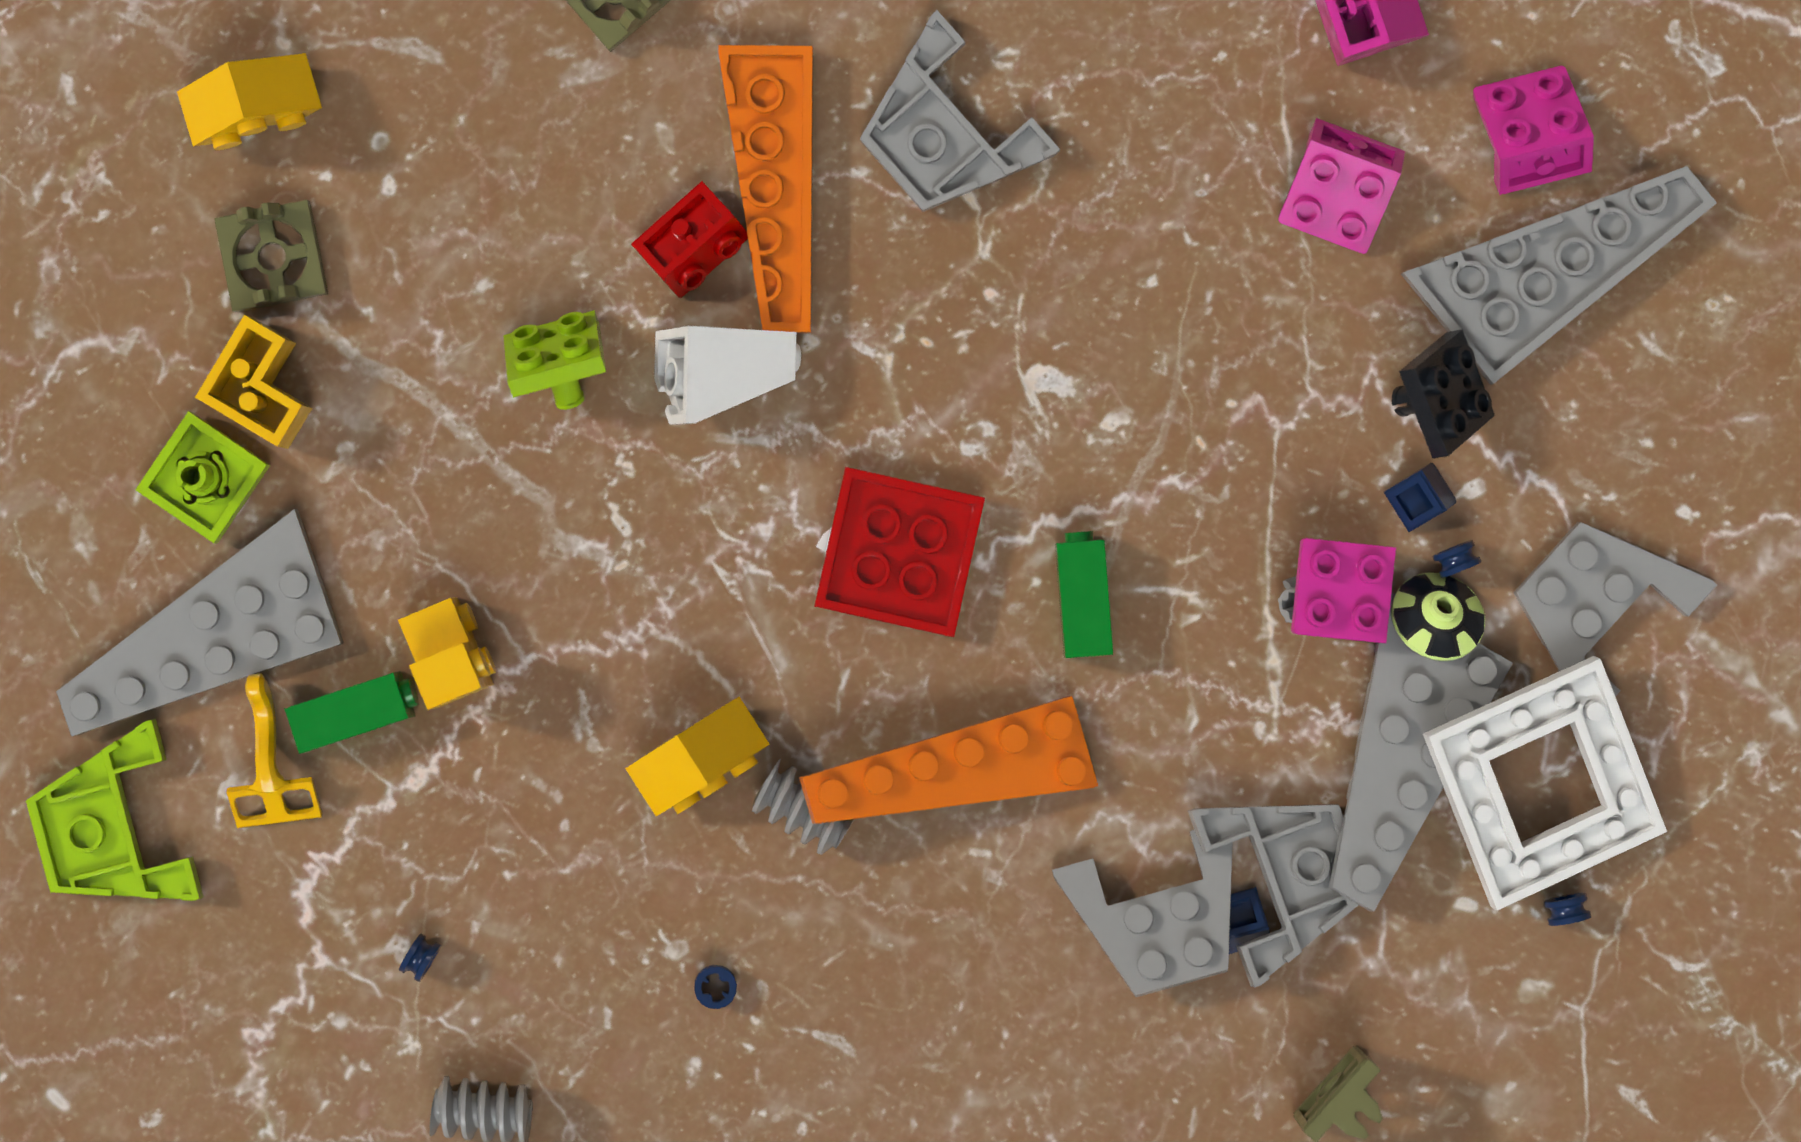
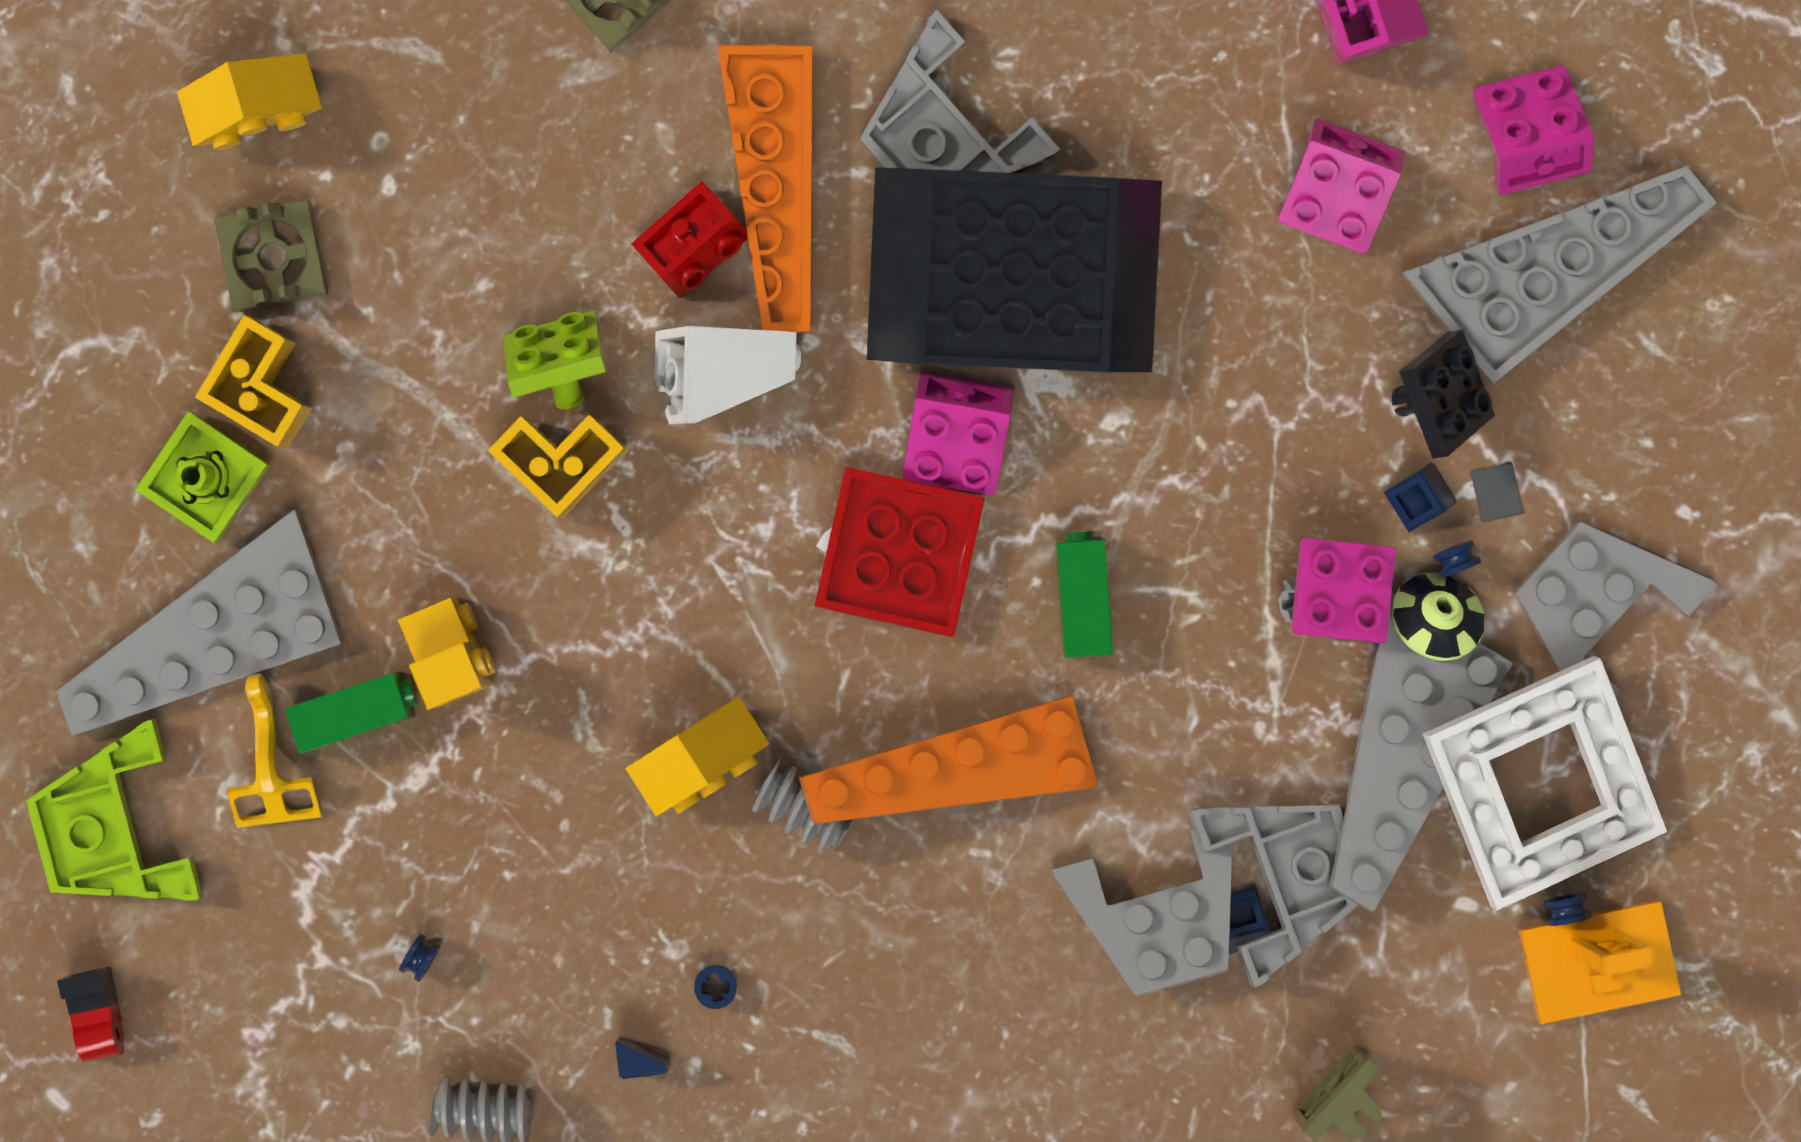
none -> leg [57,966,124,1062]
none -> yellow brick [488,415,629,518]
none -> dark blue slope [615,1037,671,1079]
none -> black slope [867,167,1162,372]
none -> dark pink bracket [902,371,1015,496]
none -> dark grey sticker [1470,462,1524,523]
none -> light orange piece [1518,900,1681,1025]

